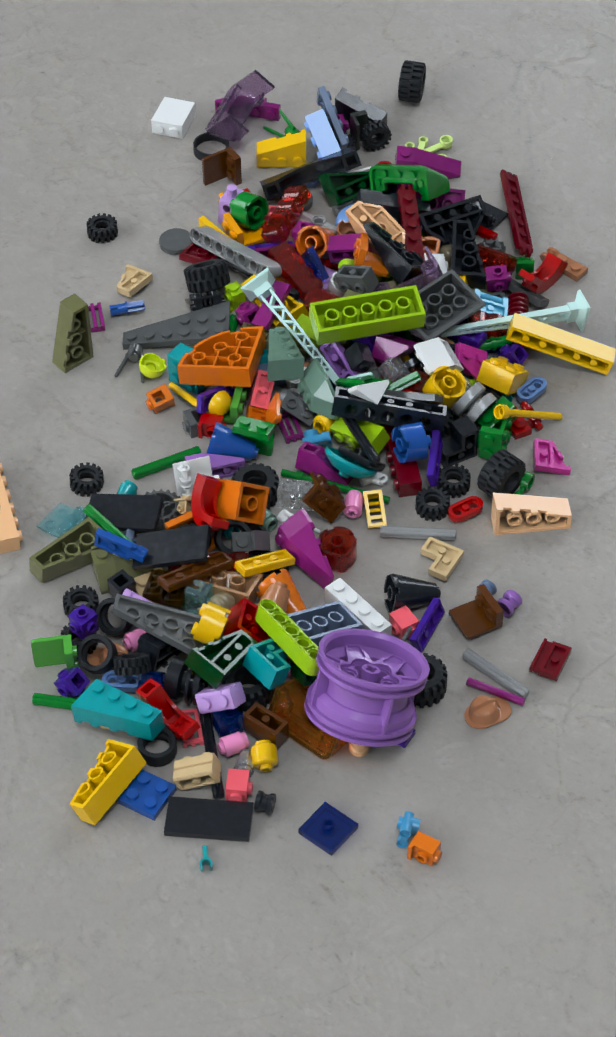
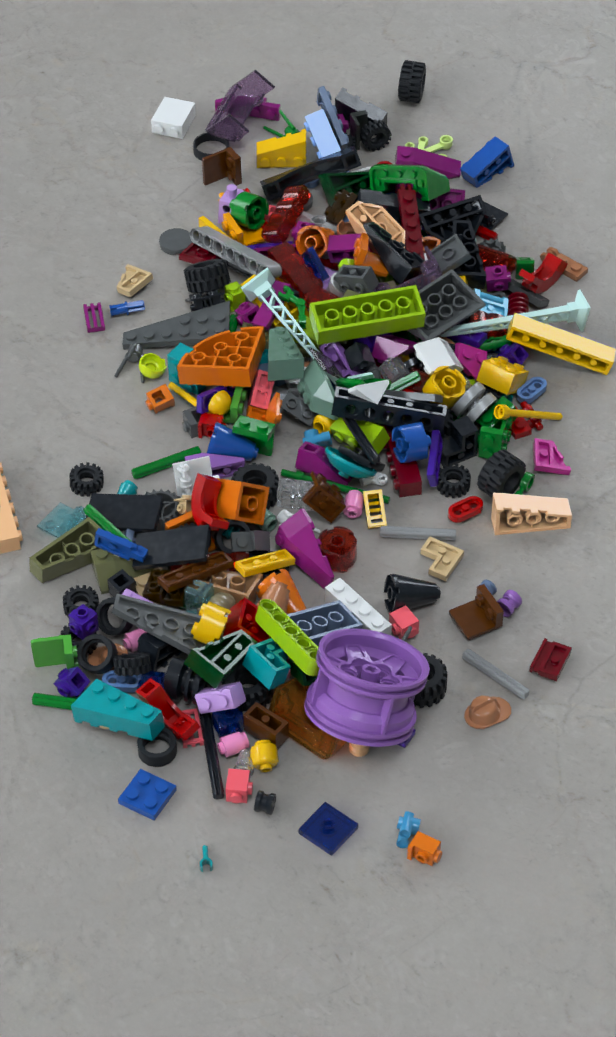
olive wedge [52,293,94,373] -> none
yellow wedge [69,739,147,825] -> none
black tyre [87,213,118,244] -> none
black tile [164,796,254,842] -> none
tan brick [173,752,221,791] -> none
magenta tile [278,412,304,444] -> none
dark purple tile [409,597,445,653] -> none
black tyre [415,486,450,522] -> none
magenta bar [466,677,526,706] -> none
dark red hinge [500,169,533,257] -> none
none -> green piece [278,285,306,329]
none -> clear smoke piece [309,348,344,379]
none -> dark brown slope [324,189,358,225]
none -> dark grey tile [427,234,472,276]
none -> blue wedge [460,136,515,188]

